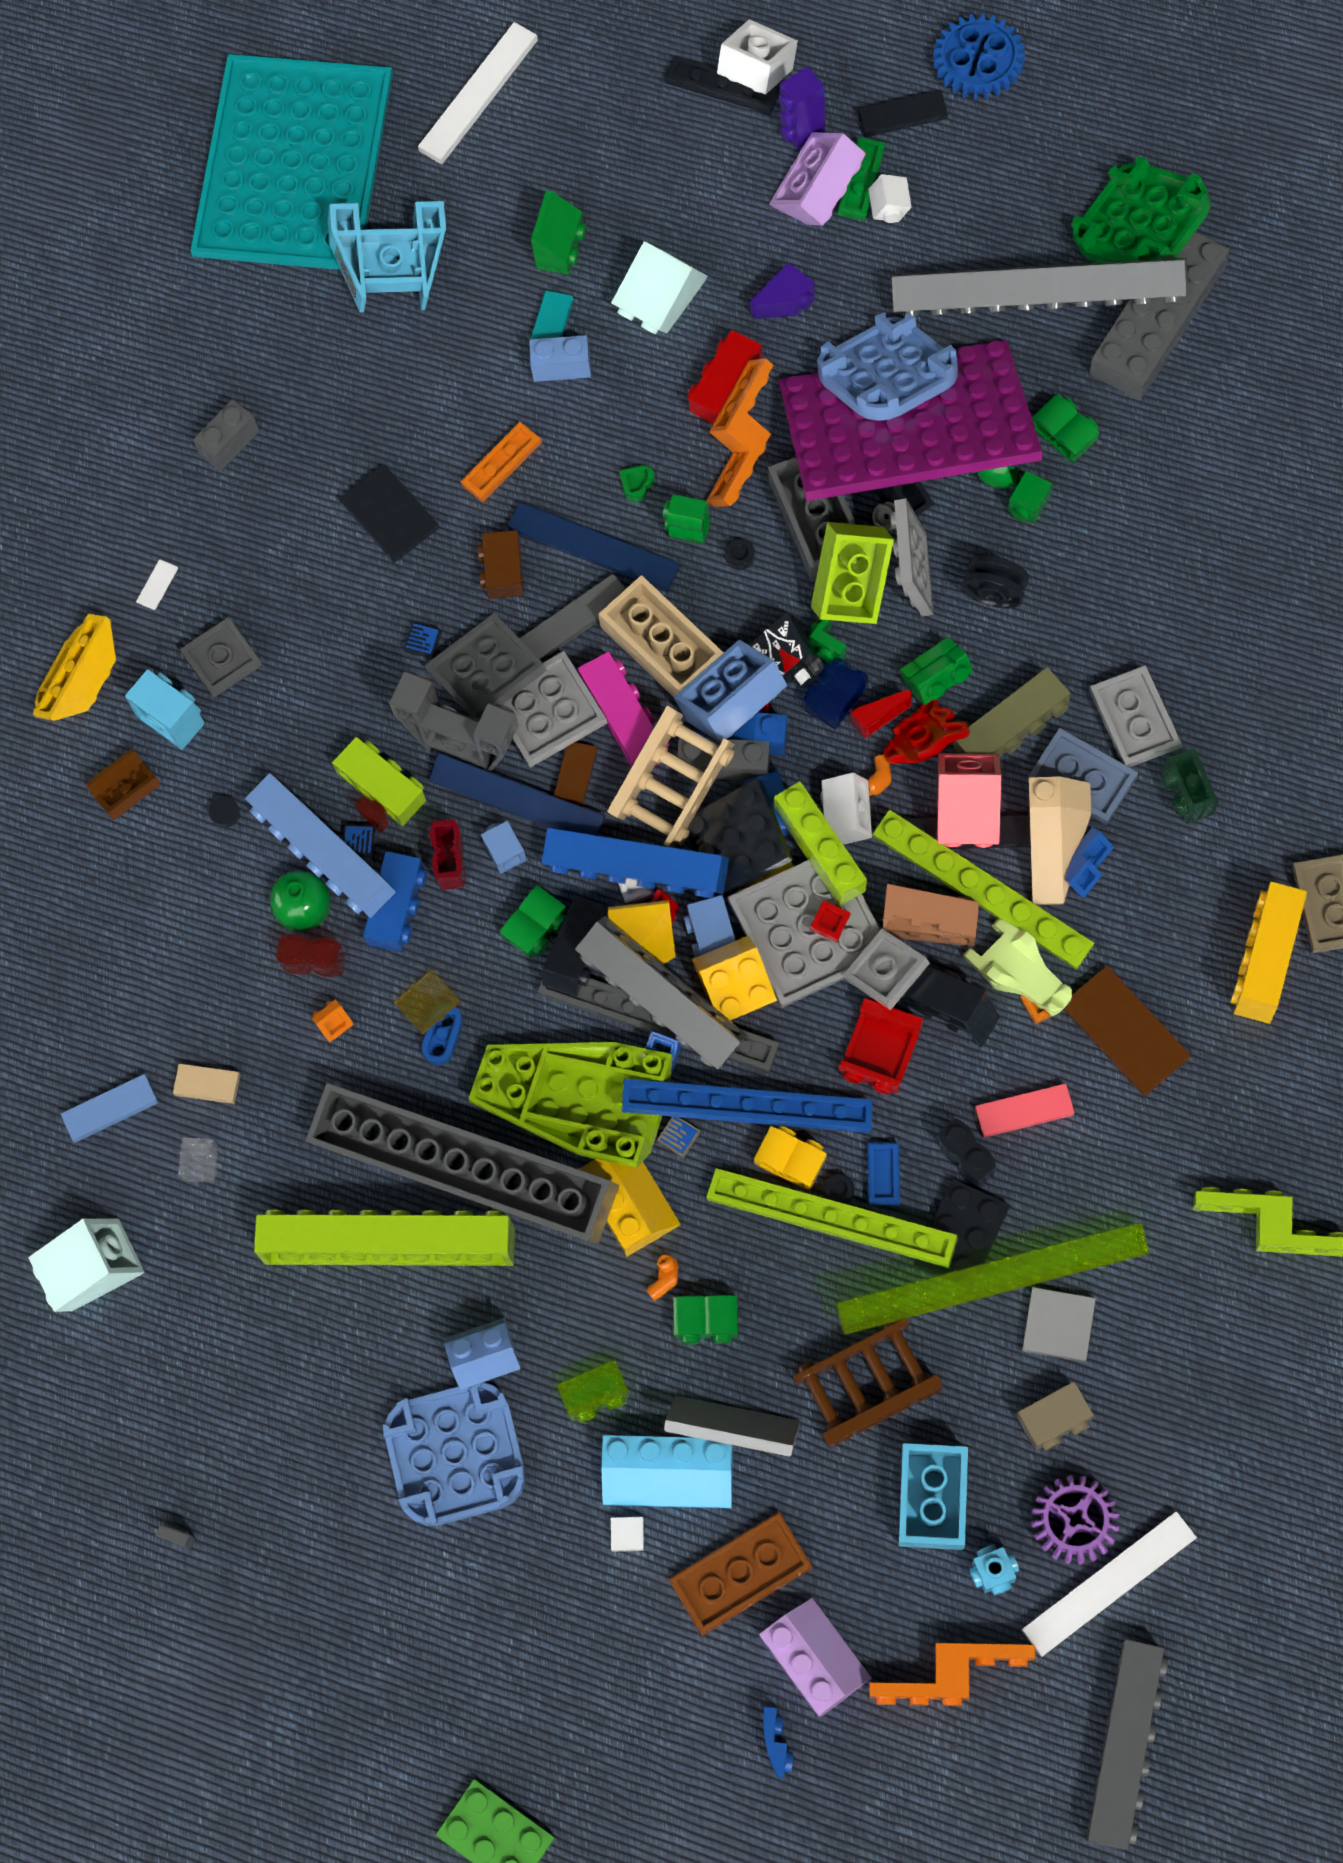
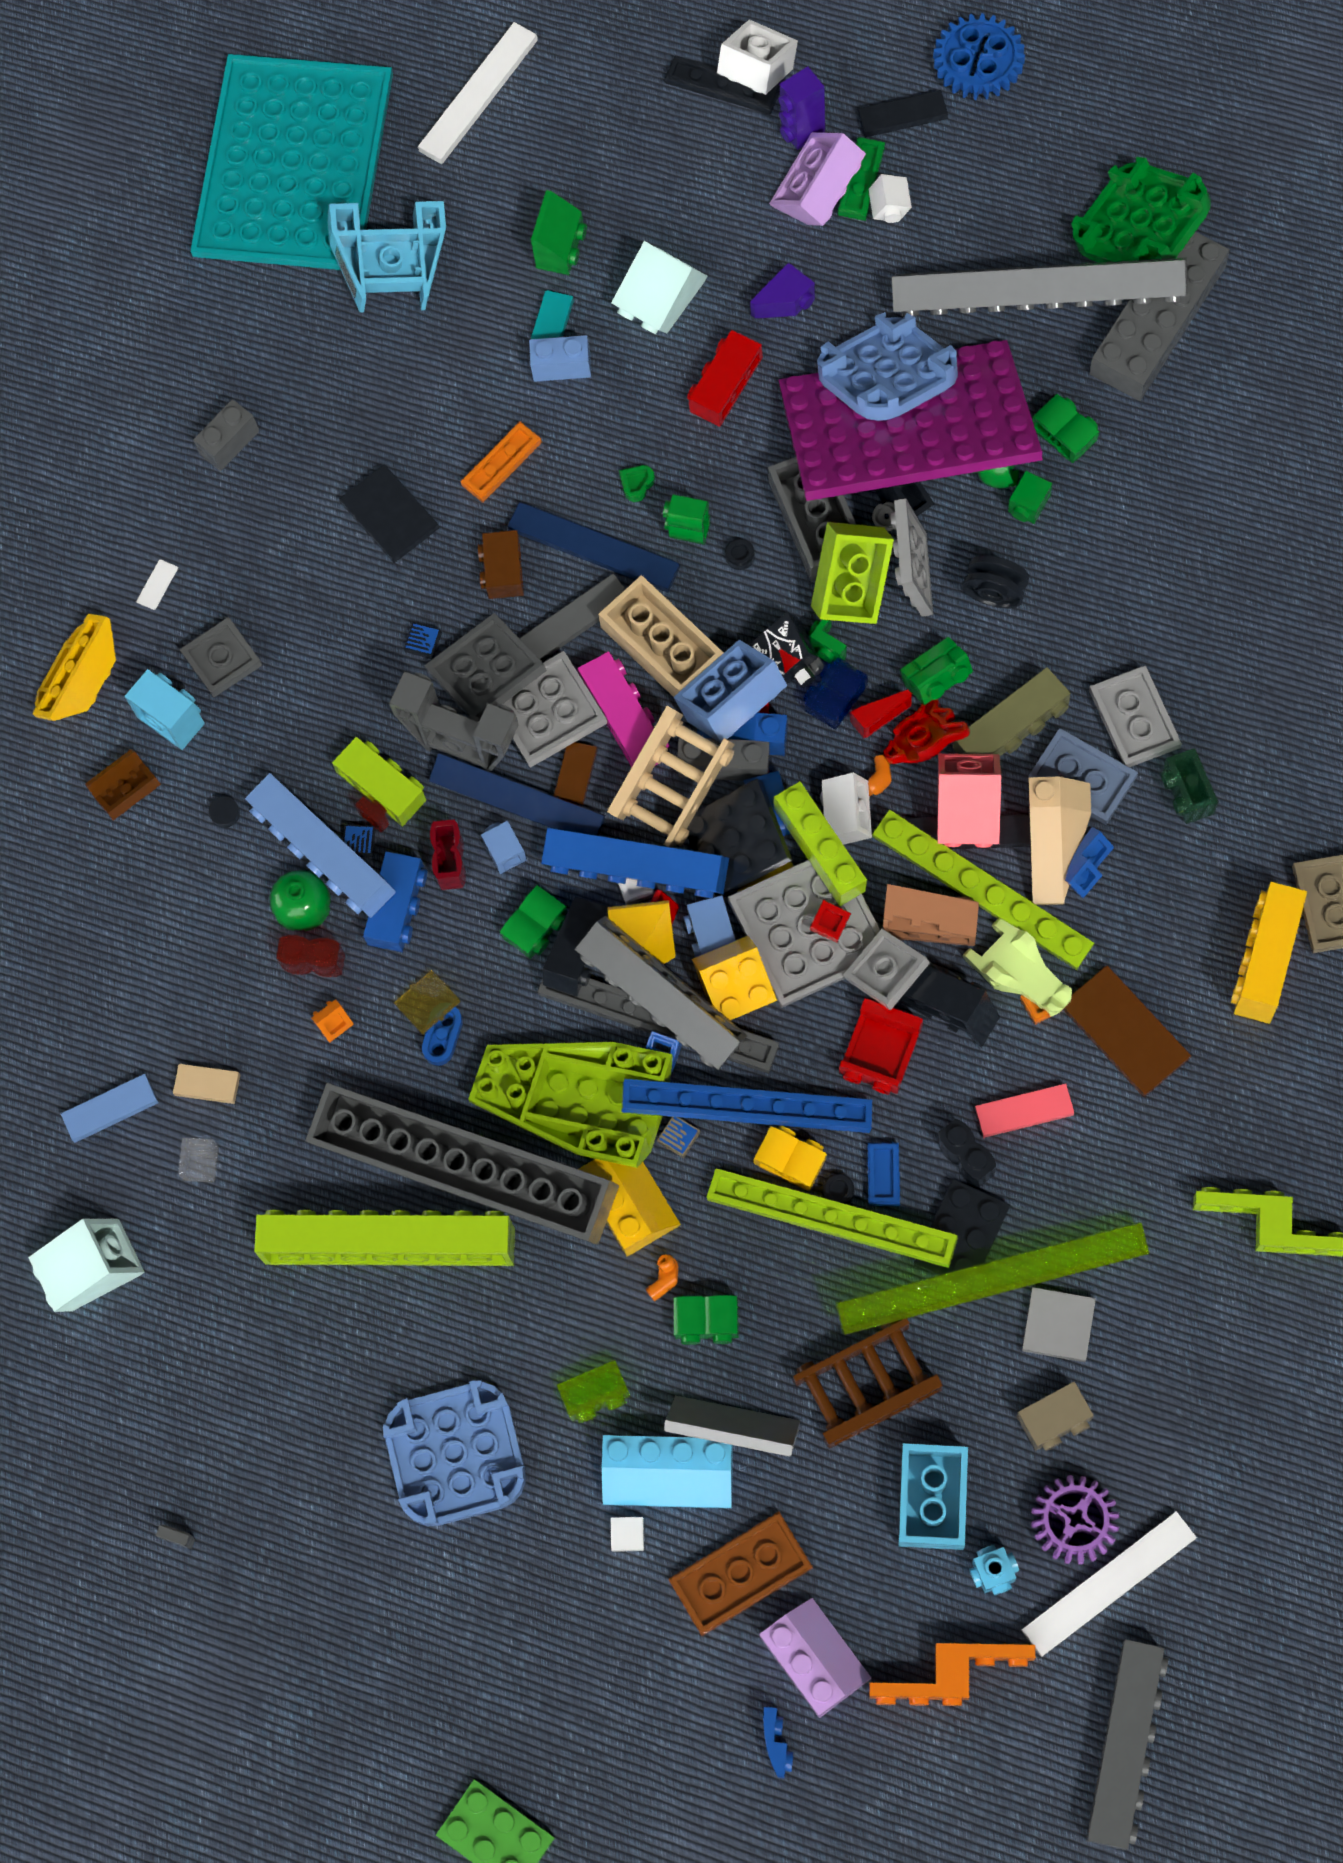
medium blue slope [444,1318,520,1390] -> none
orange bracket [707,358,774,507] -> none

